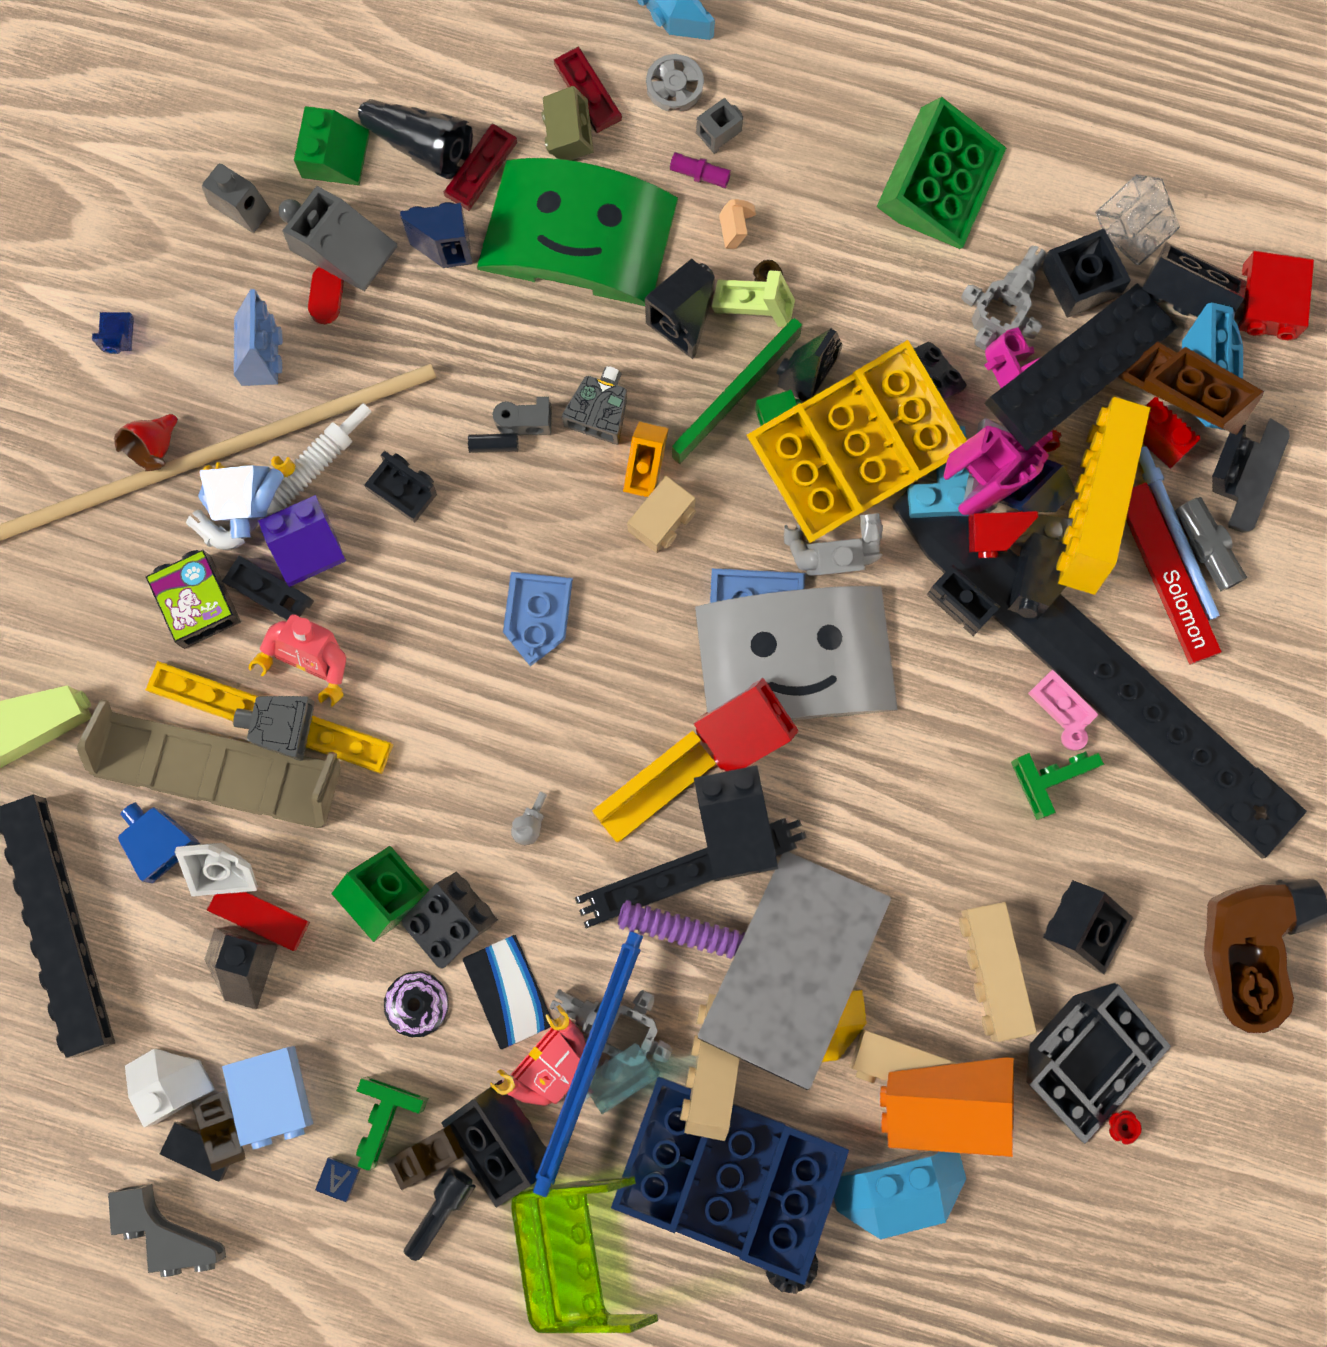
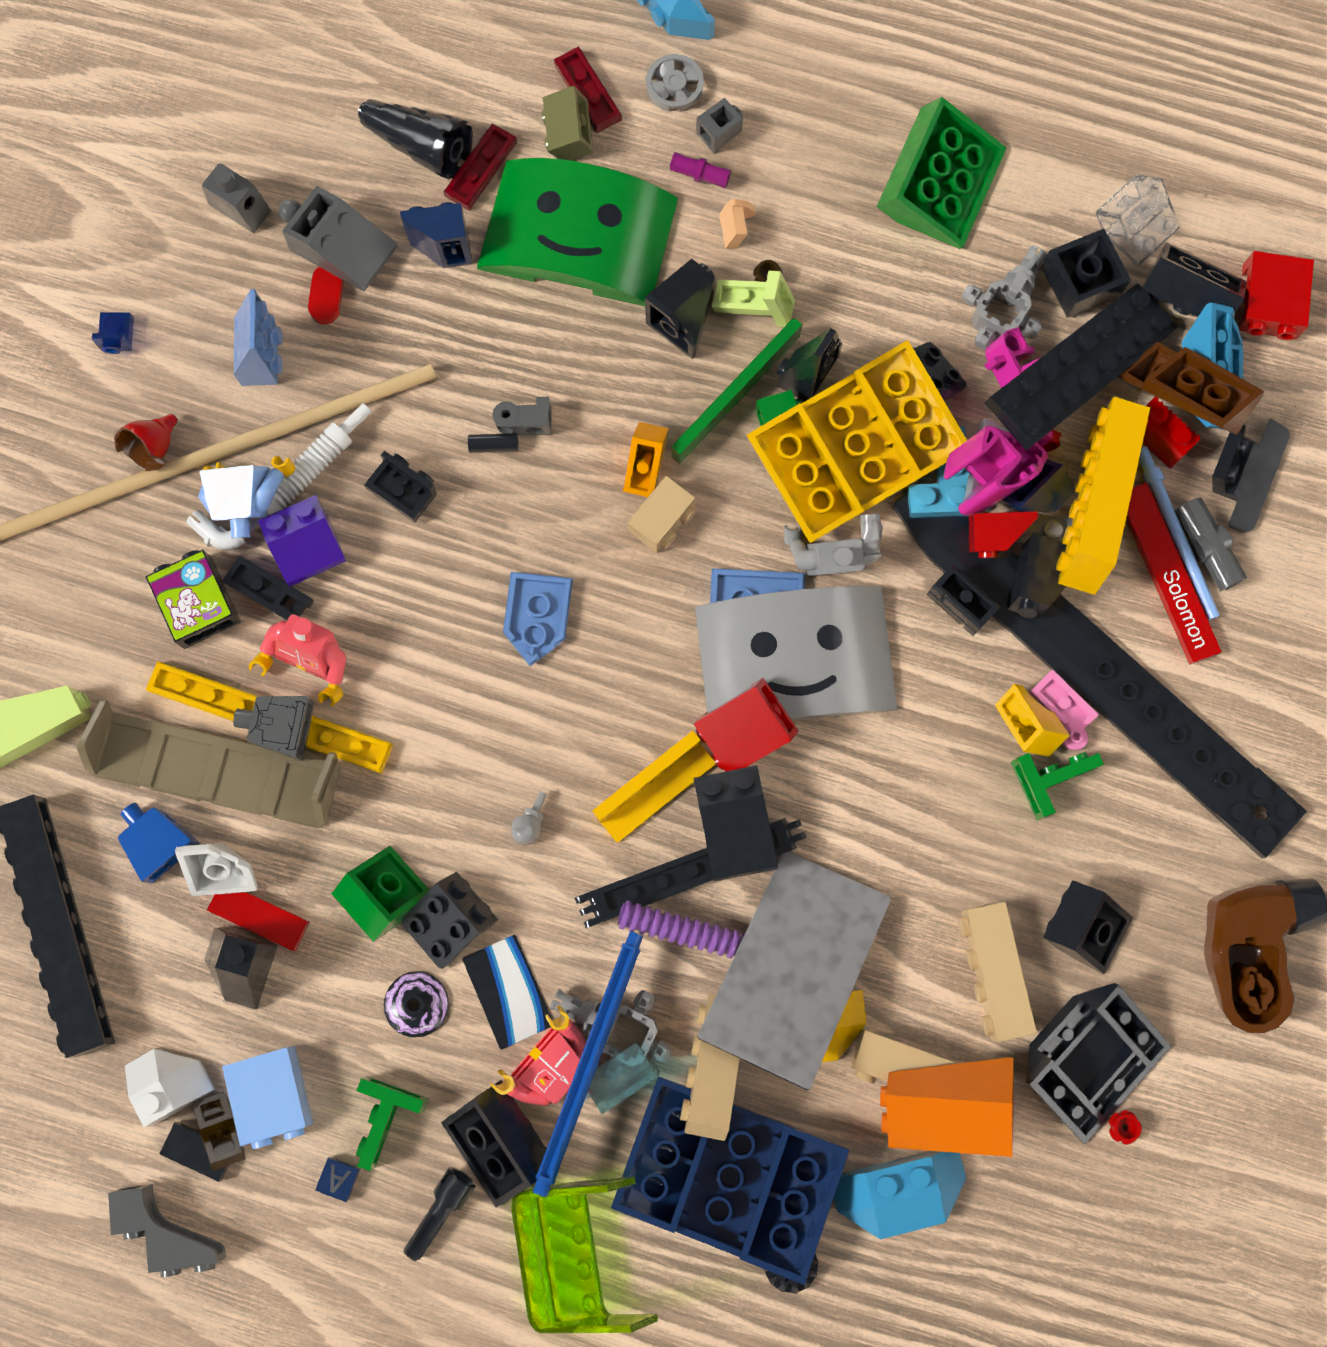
green slope [294,106,370,186] -> none
dark brown slope [387,1125,464,1190] -> none
dark grey torso [562,366,627,445] -> none
none -> yellow arch [995,684,1070,757]

